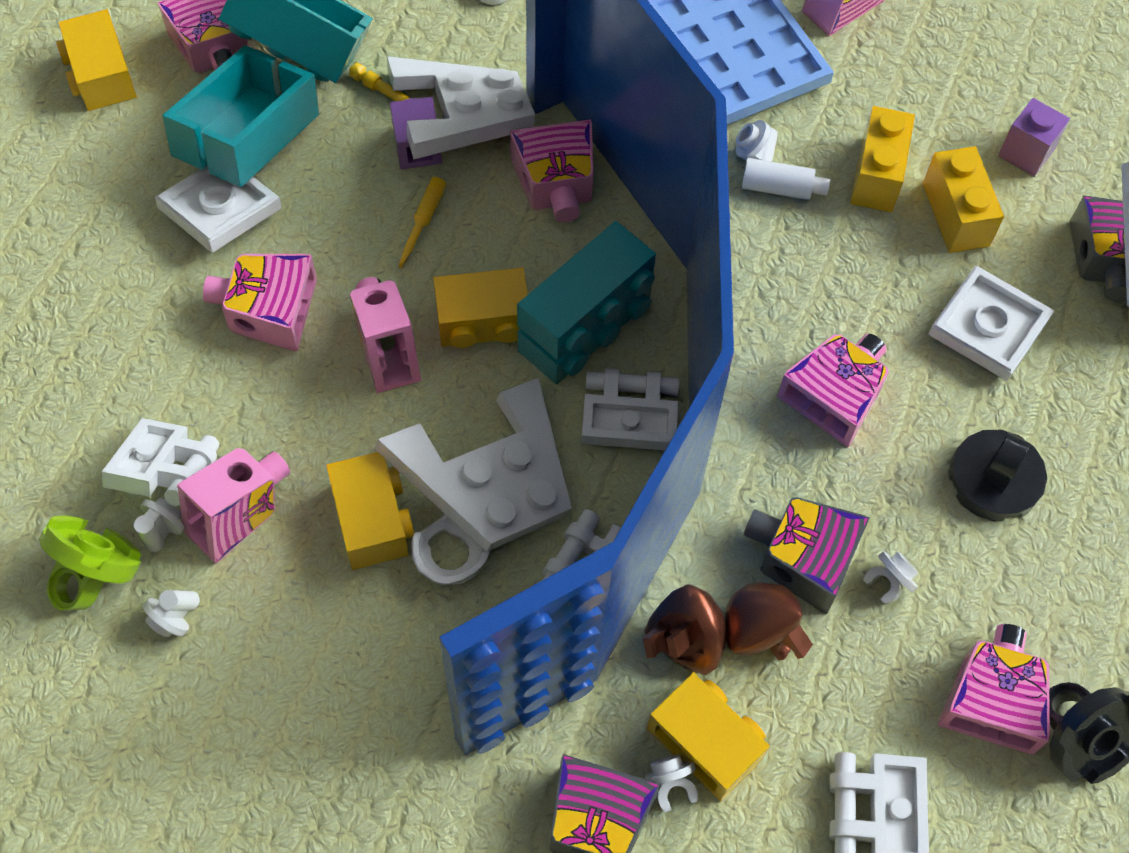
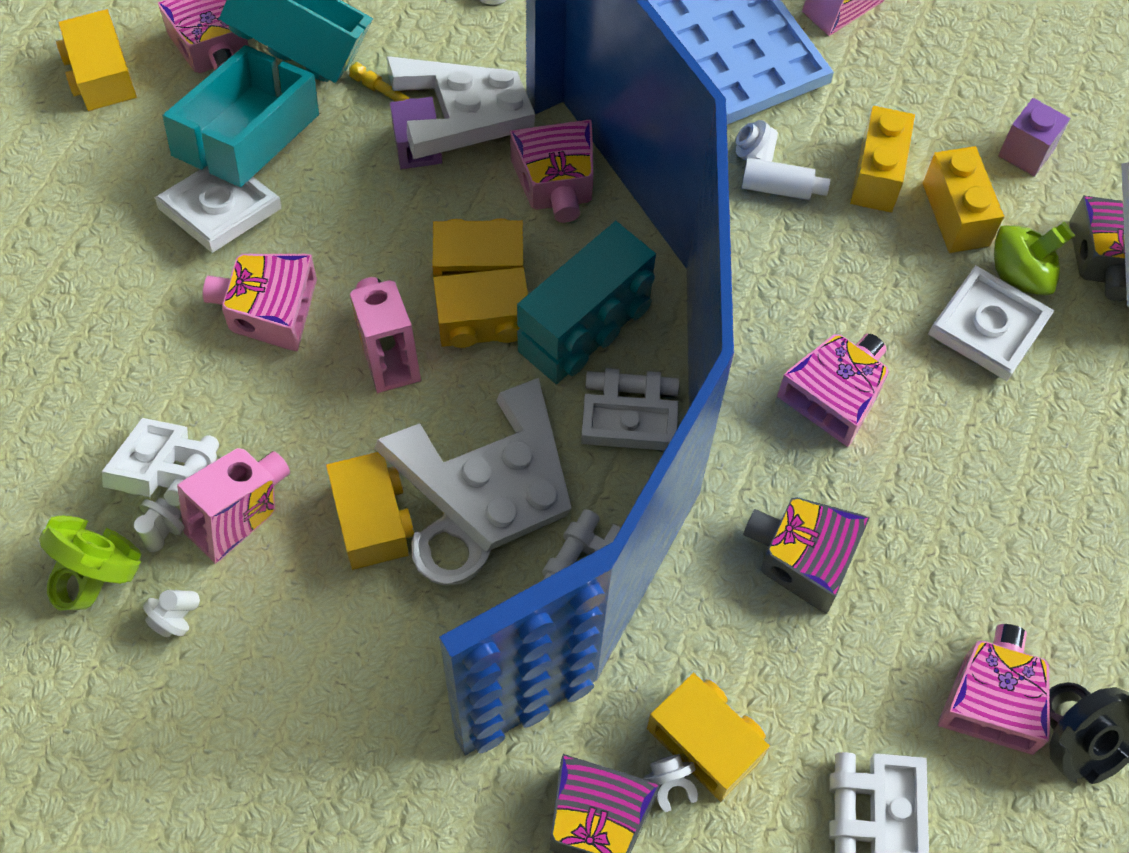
yellow piece [398,177,447,269] -> none
copper piece [643,584,726,675] -> none
copper piece [725,582,813,660] -> none
white plate [863,551,918,604] -> none
black tile [948,429,1048,522] -> none
none -> yellow brick [432,218,523,277]
none -> lime piece [994,222,1076,296]

